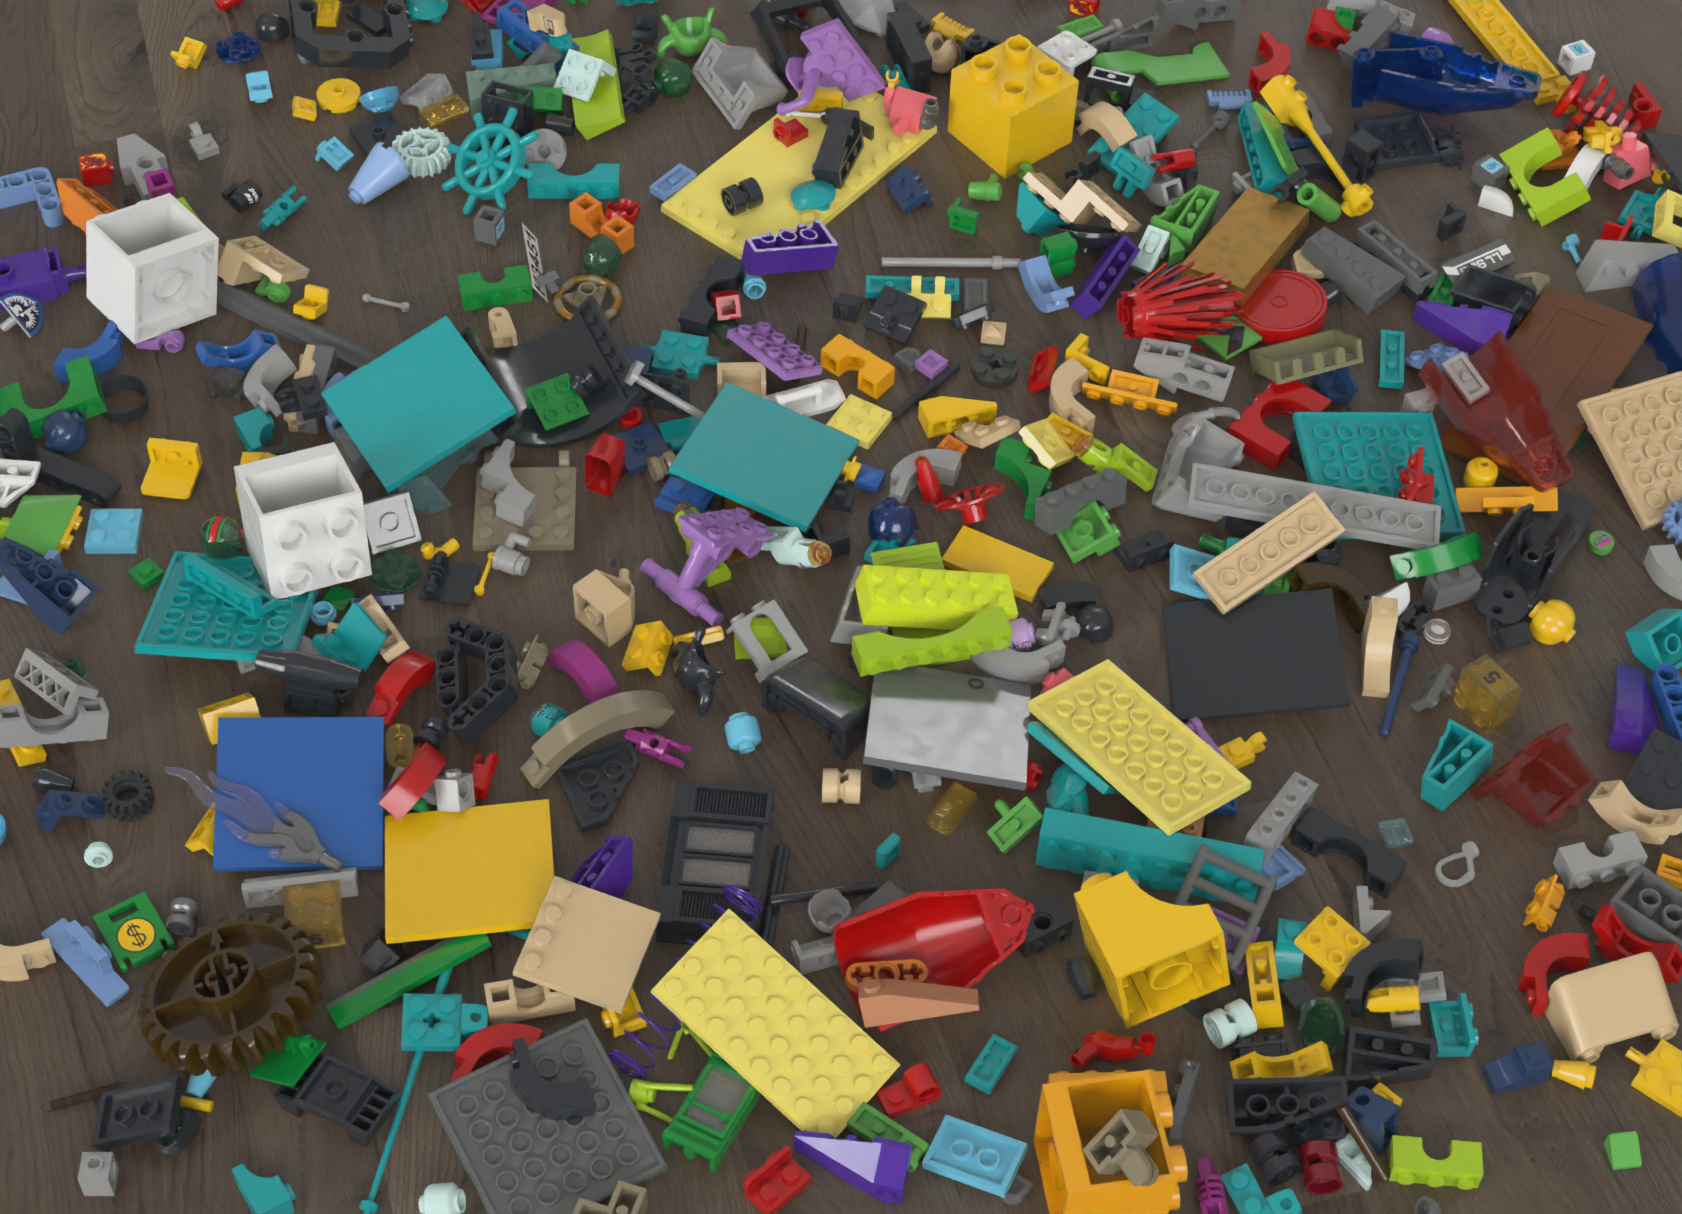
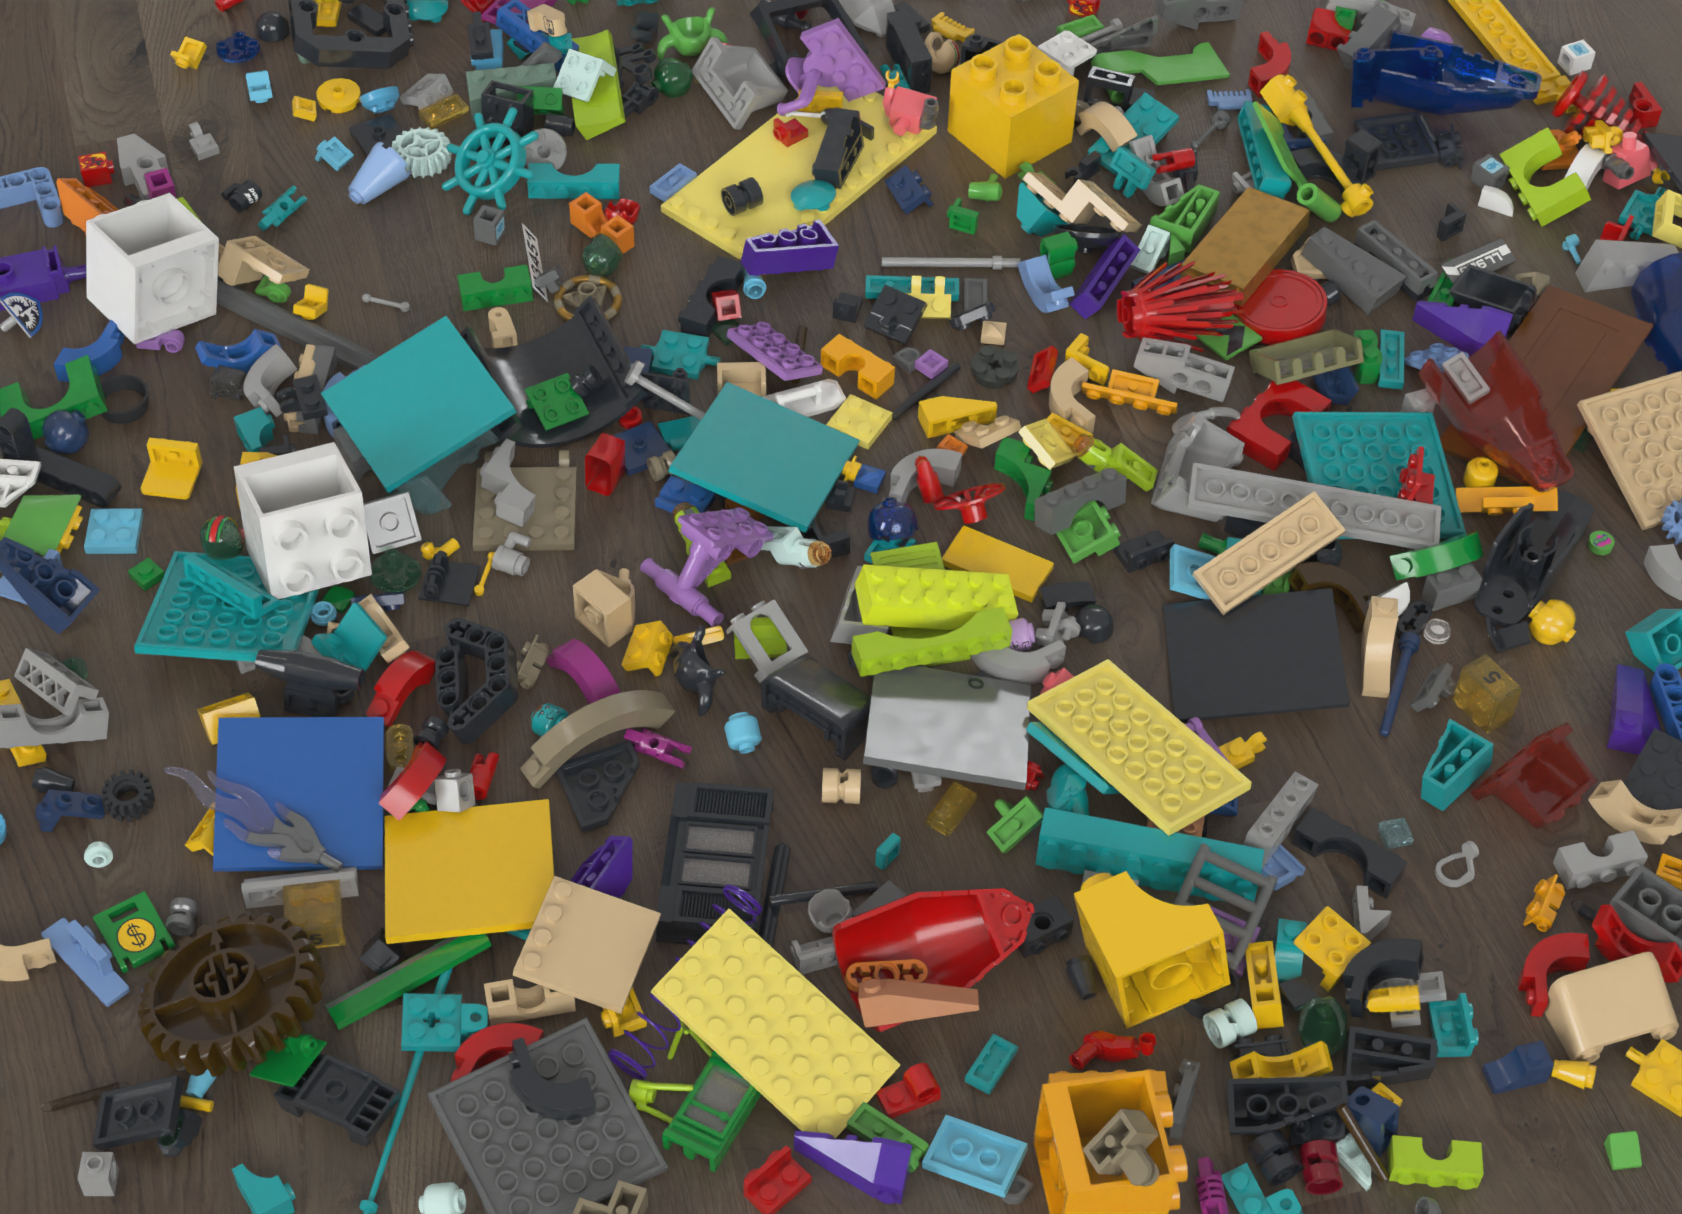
black plate [1270,167,1309,204] -> none
none -> green brick [1354,329,1383,384]

